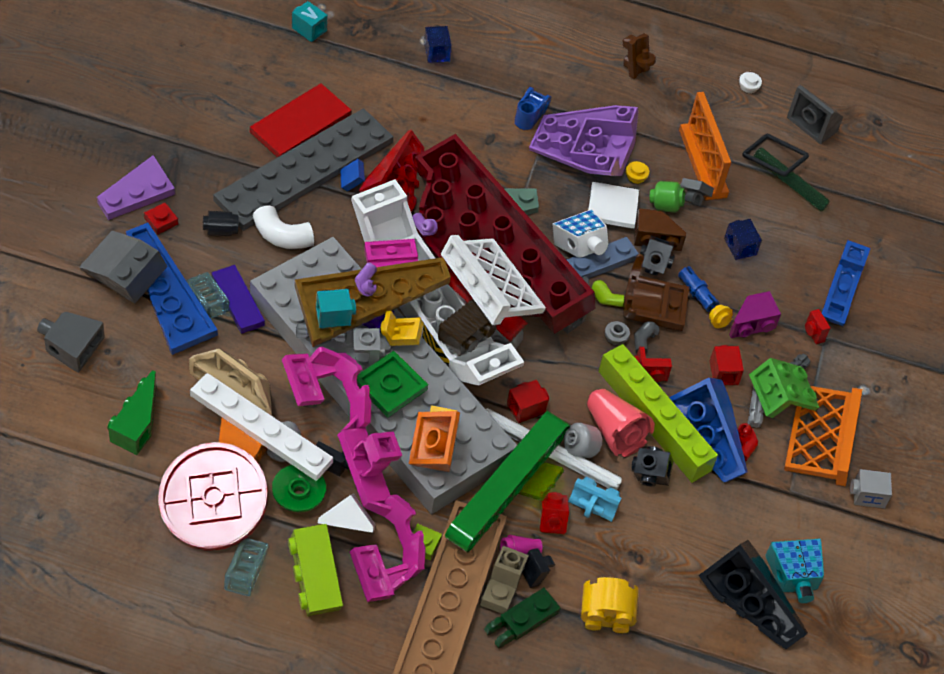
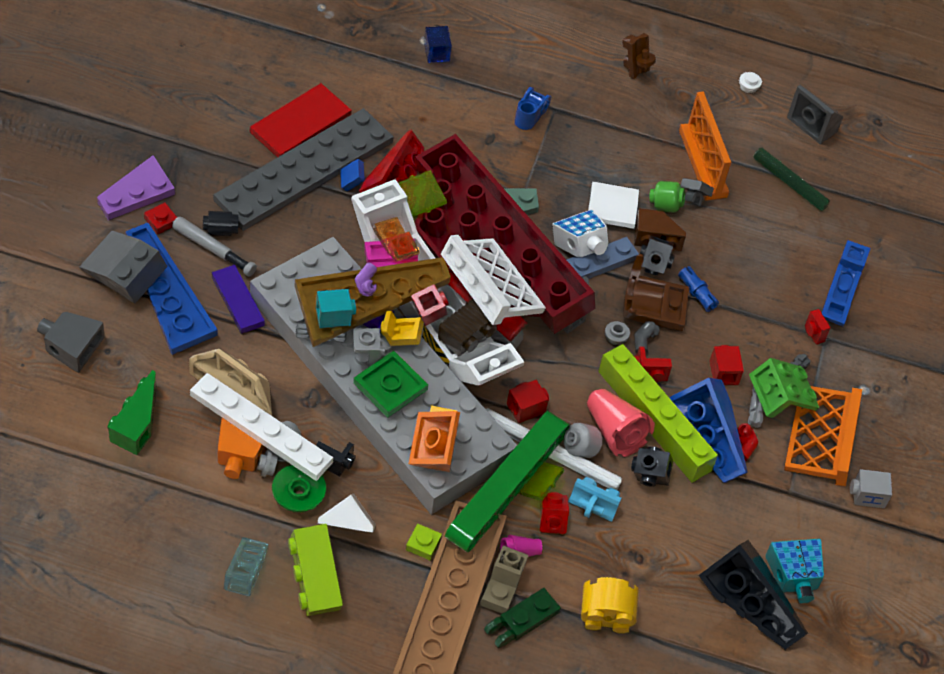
plate [158,442,268,550] -> none
clear light blue slope [186,272,230,319] -> none
white cylinder [253,206,314,249] -> none
dark pink piece [282,347,425,602] -> none
teal brick [292,1,328,42] -> none
medium lavender arm [412,213,438,236] -> none
black tile [523,548,555,588] -> none
medium lavender wedge [529,105,638,176] -> none
lime arm [592,280,624,307] -> none
yellow plate [626,161,649,184] -> none
yellow plate [709,305,733,328] -> none
clear blue brick [724,219,762,260] -> none
magenta slope [729,291,781,338] -> none
black piece [742,134,809,176] -> none
none -> light grey piece [173,217,257,277]
none -> light grey plate [257,450,278,477]
none -> clear orange slope [373,217,420,262]
none -> clear neon green piece [398,170,447,217]
none -> red brick [411,284,449,326]

